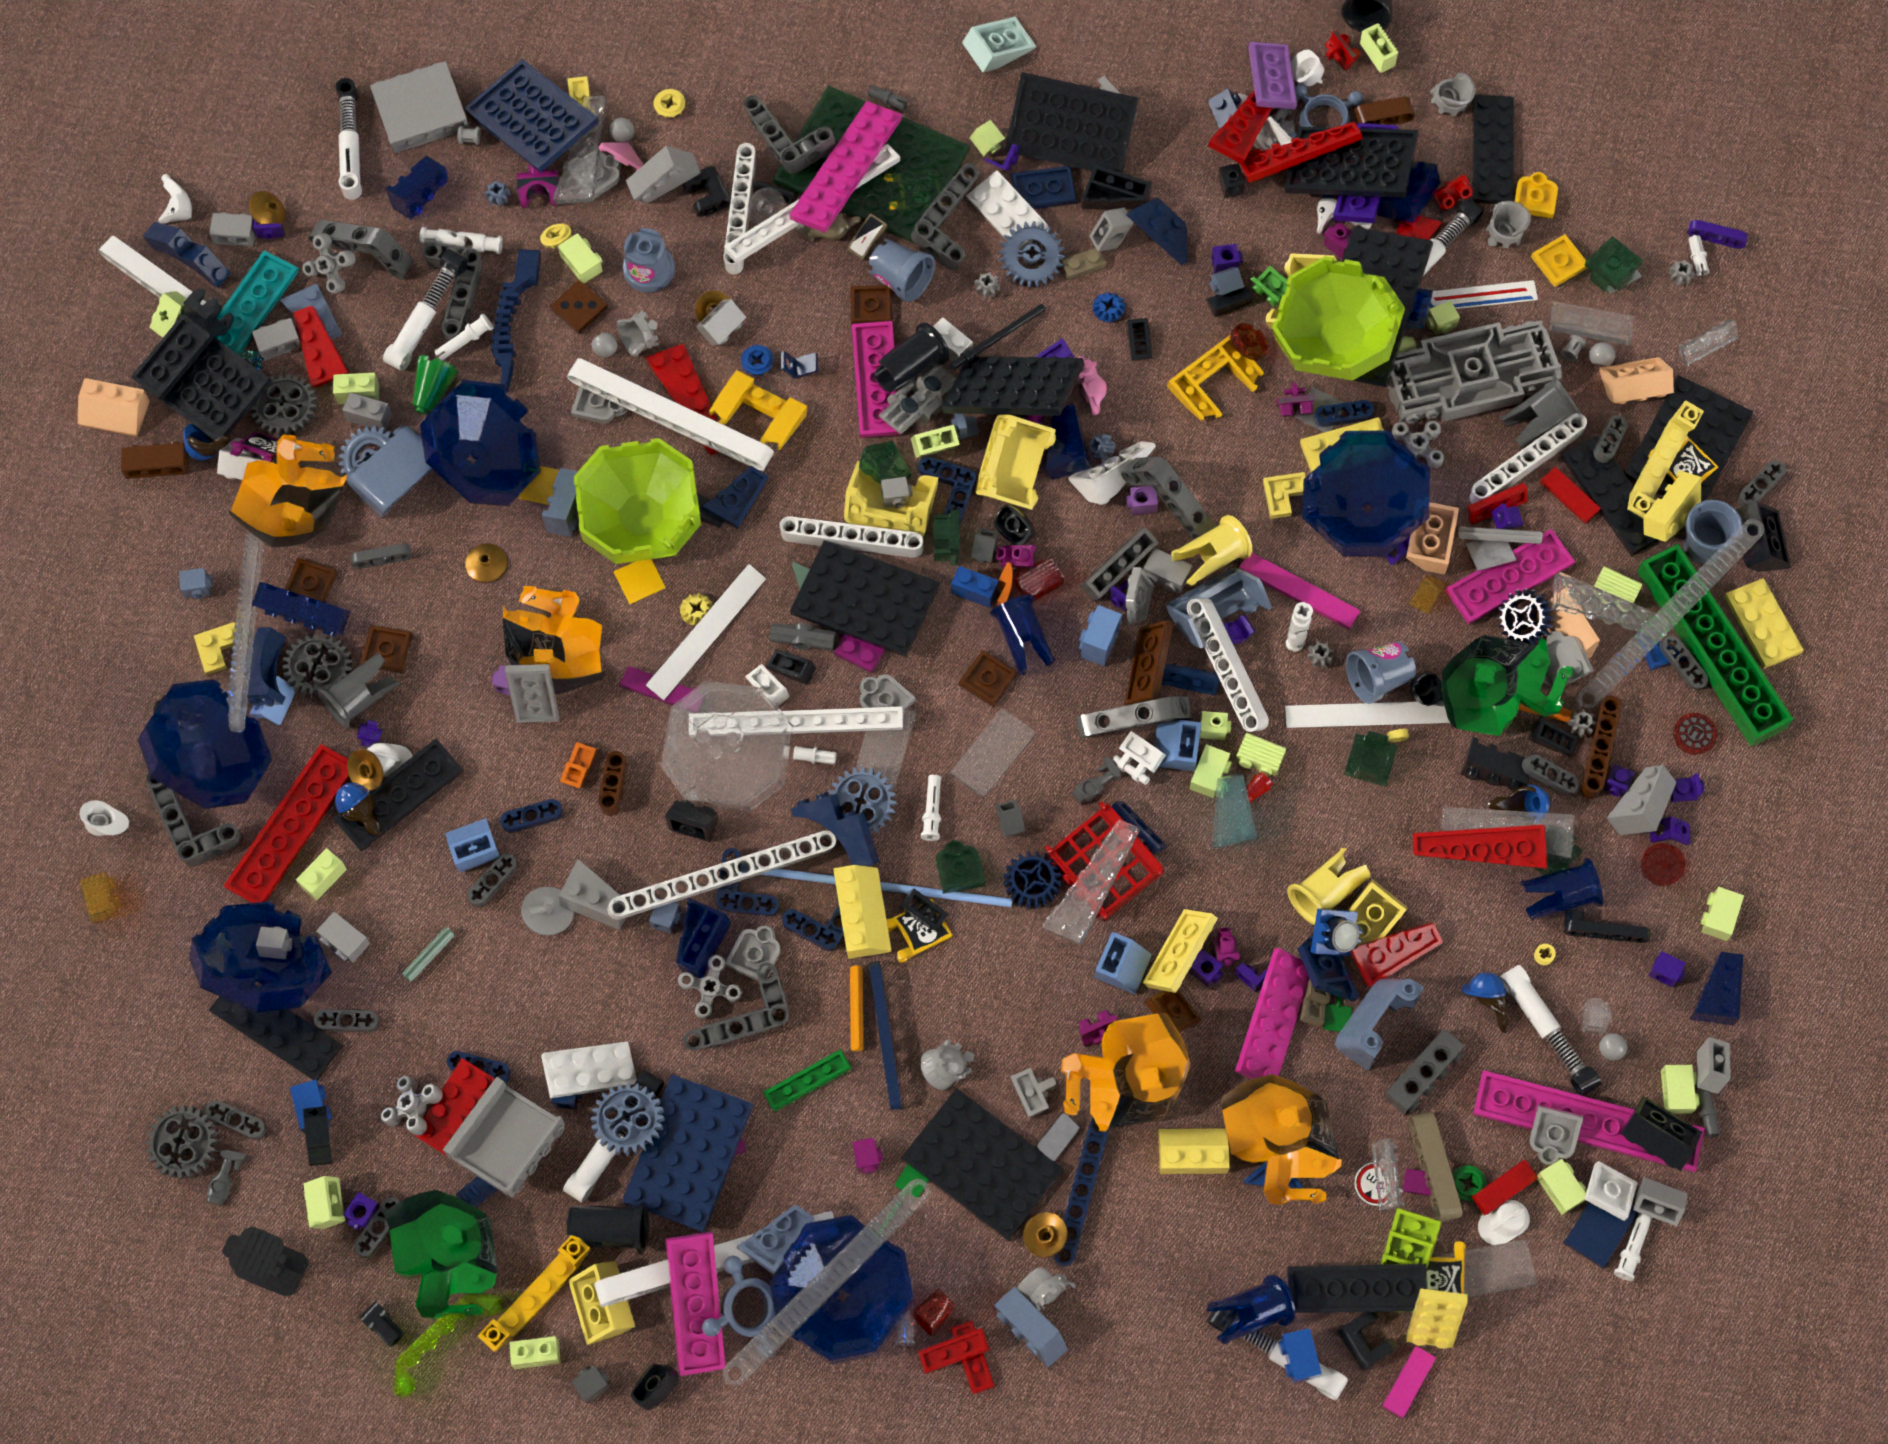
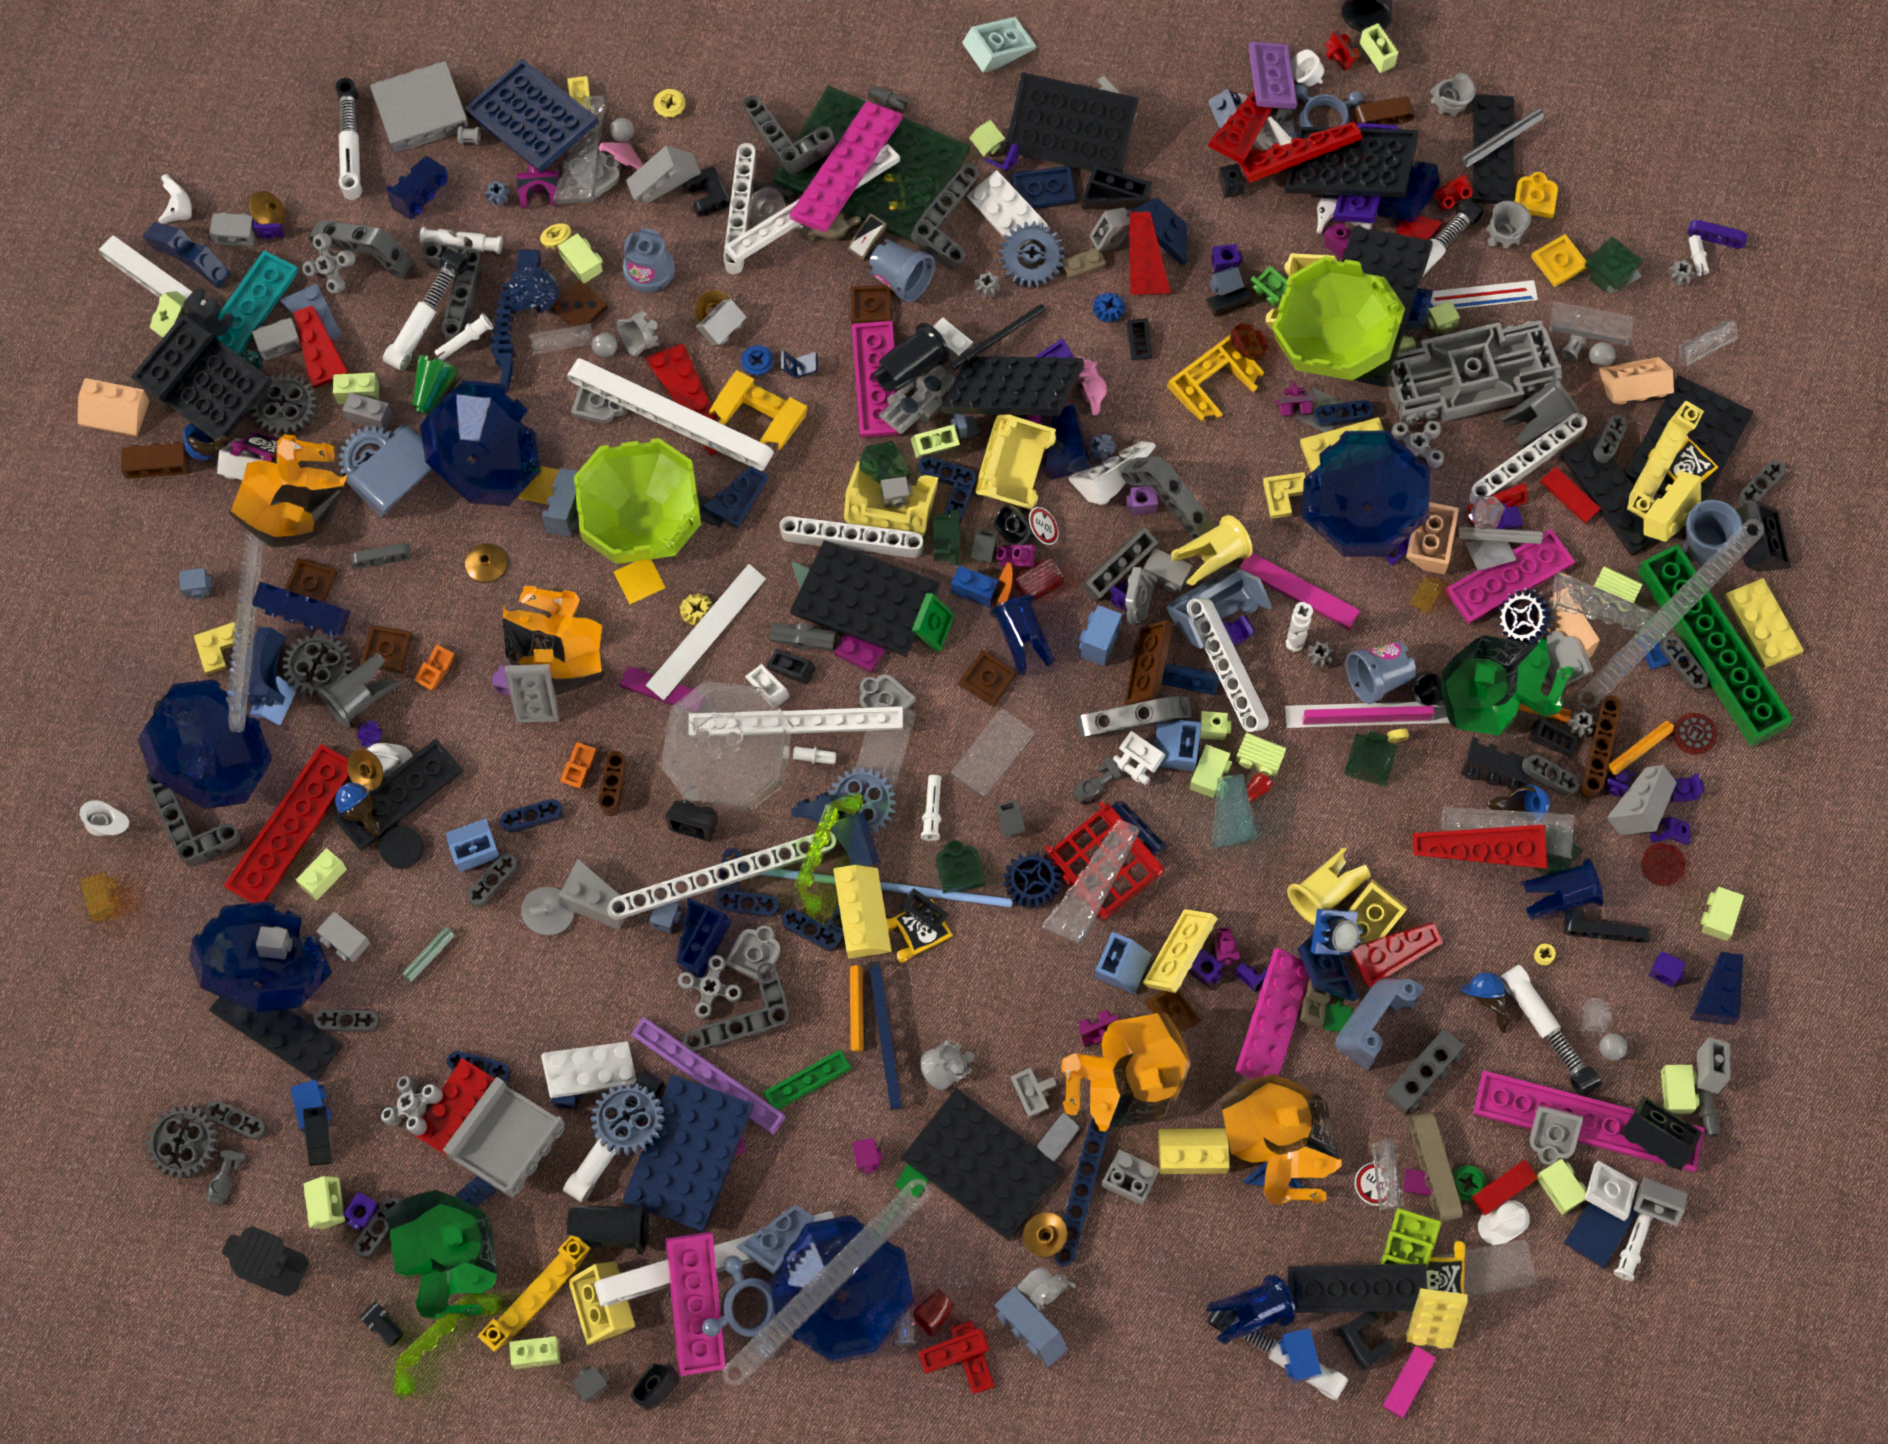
none -> black tile [379,826,424,870]
none -> orange slope [414,644,457,691]
none -> dark blue hair [508,266,560,313]
none -> clear plate [530,323,594,354]
none -> medium lavender tile [630,1016,786,1135]
none -> clear neon green slope [794,791,863,918]
none -> green plate [912,593,955,651]
none -> sticker [1029,507,1059,545]
none -> light grey brick [1101,1149,1160,1206]
none -> red wing [1129,211,1171,295]
none -> dark pink tile [1302,706,1434,725]
none -> axle [1461,108,1544,167]
none -> clear brick [1469,495,1505,530]
none -> light orange axle [1608,721,1674,775]

